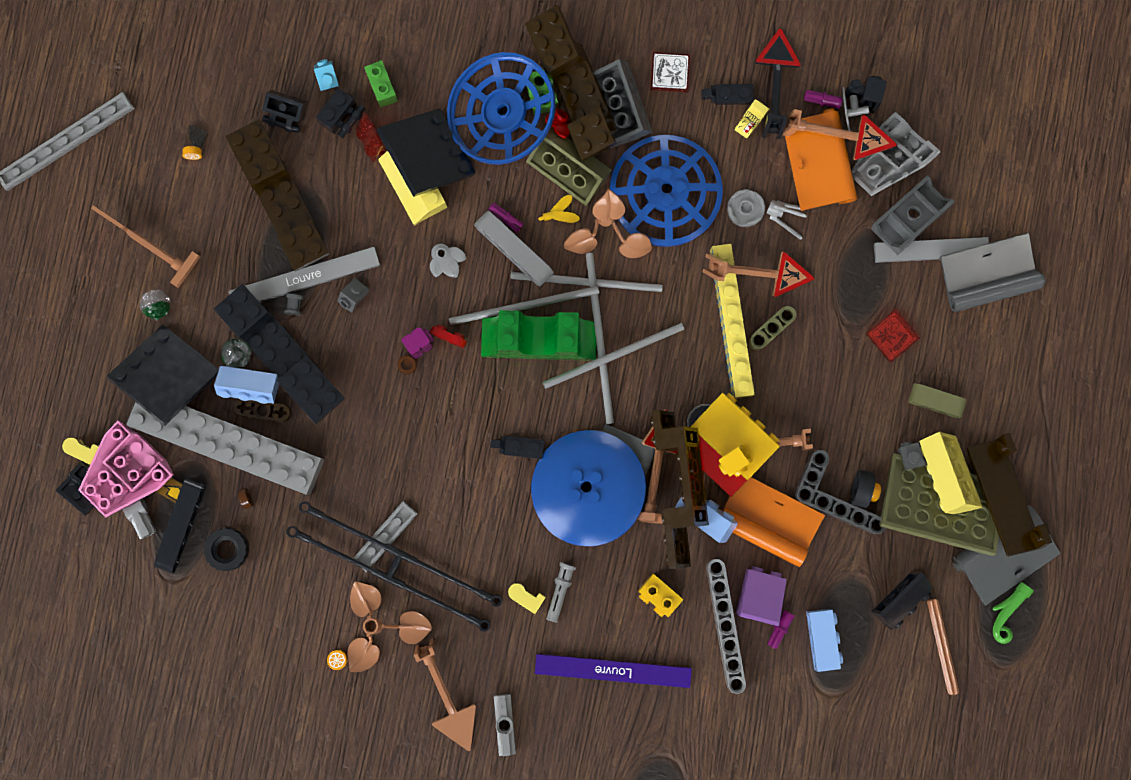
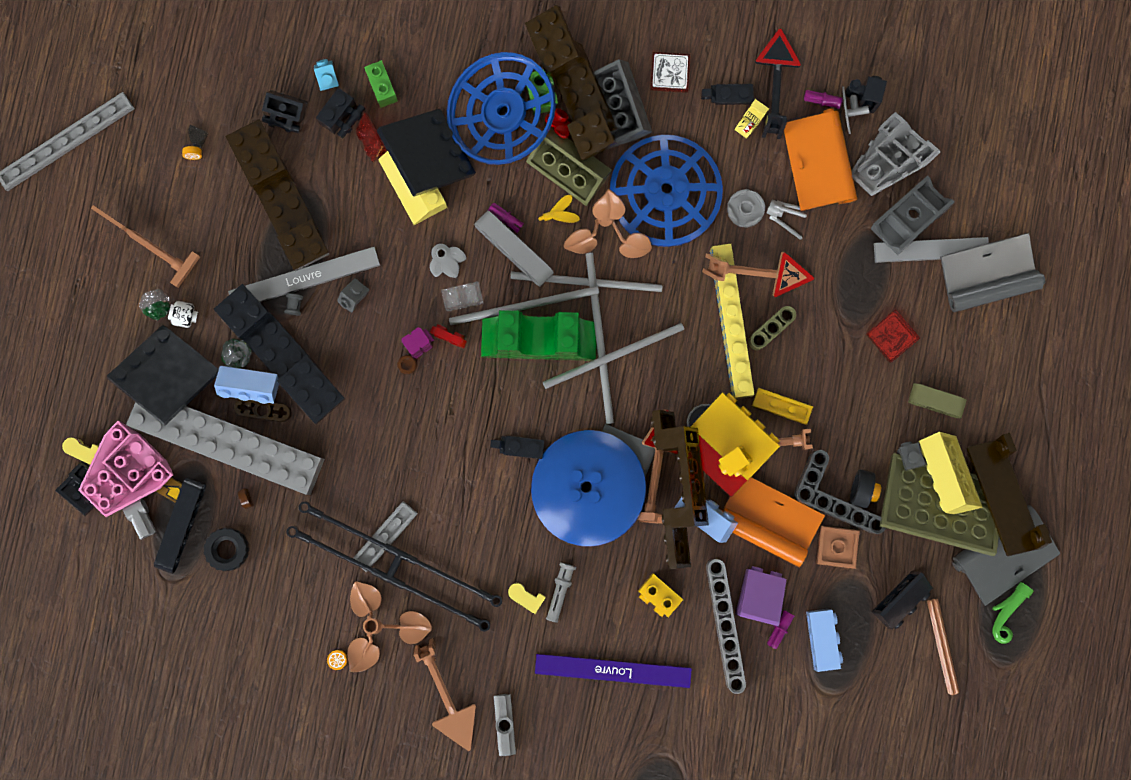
nougat piece [782,109,897,160] -> none
none -> white head [168,301,198,328]
none -> clear brick [441,281,484,312]
none -> yellow tile [752,388,813,425]
none -> nougat tile [816,526,860,569]

